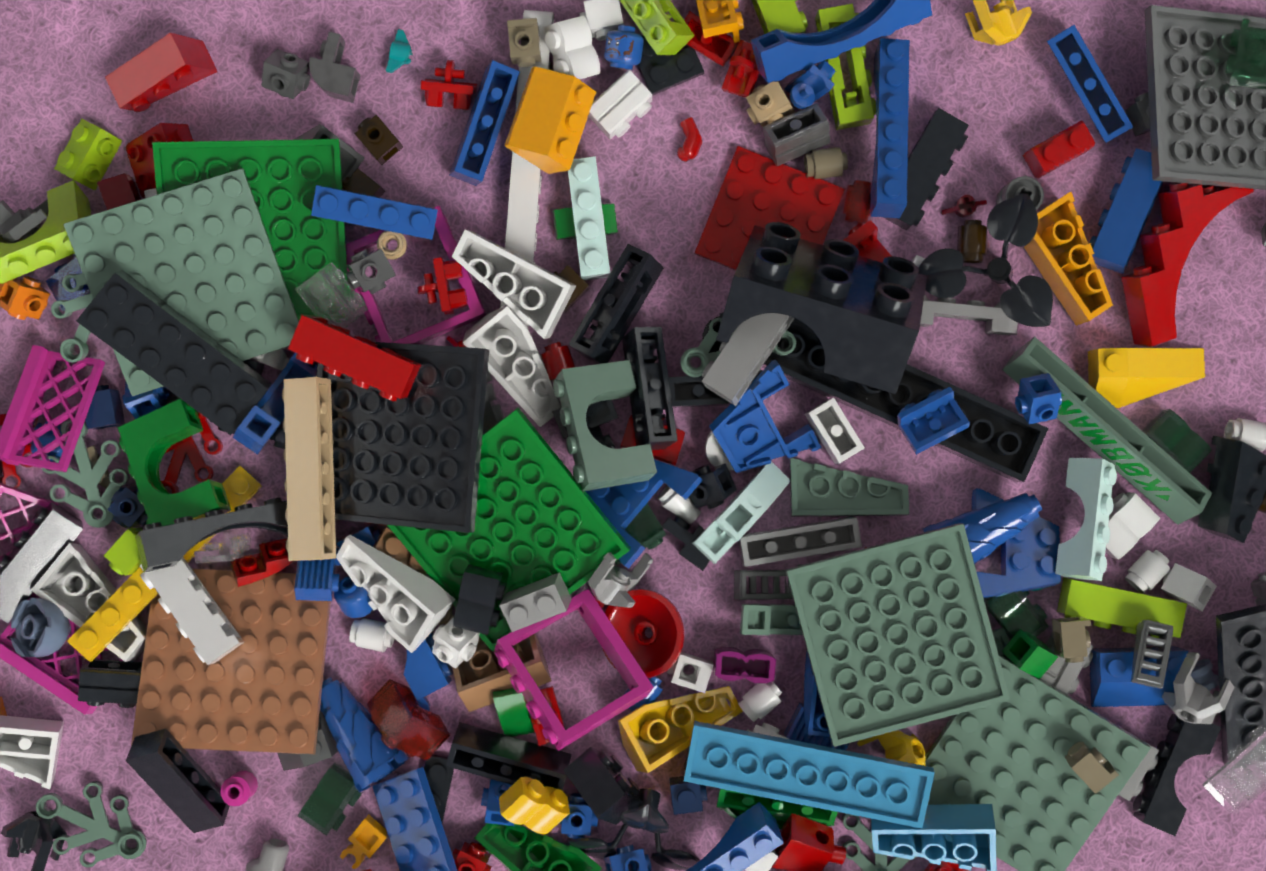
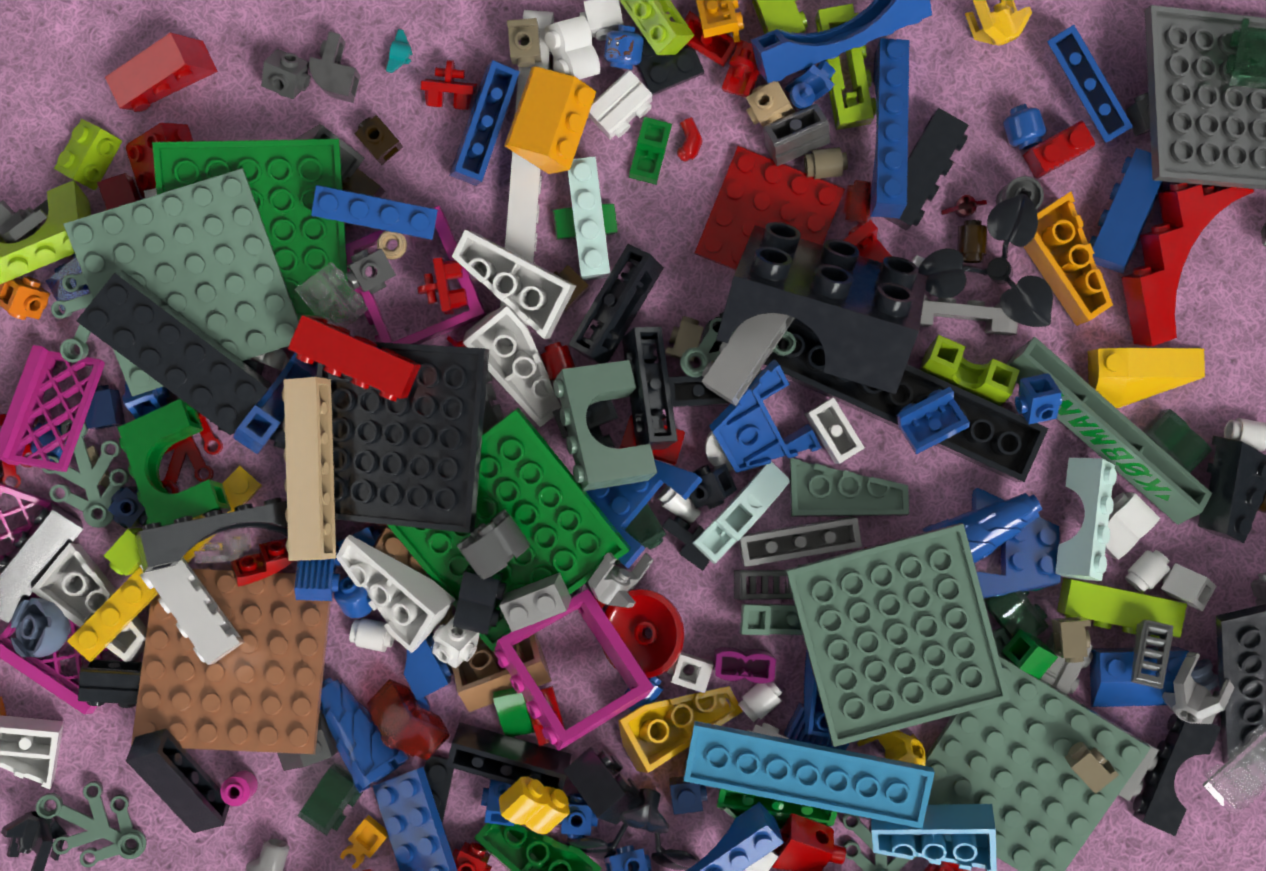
none -> dark grey brick [456,509,531,580]
none -> green slope [629,117,672,185]
none -> dark tan brick [665,316,704,363]
none -> lime arch [919,335,1020,406]
none -> blue head [1003,104,1047,150]

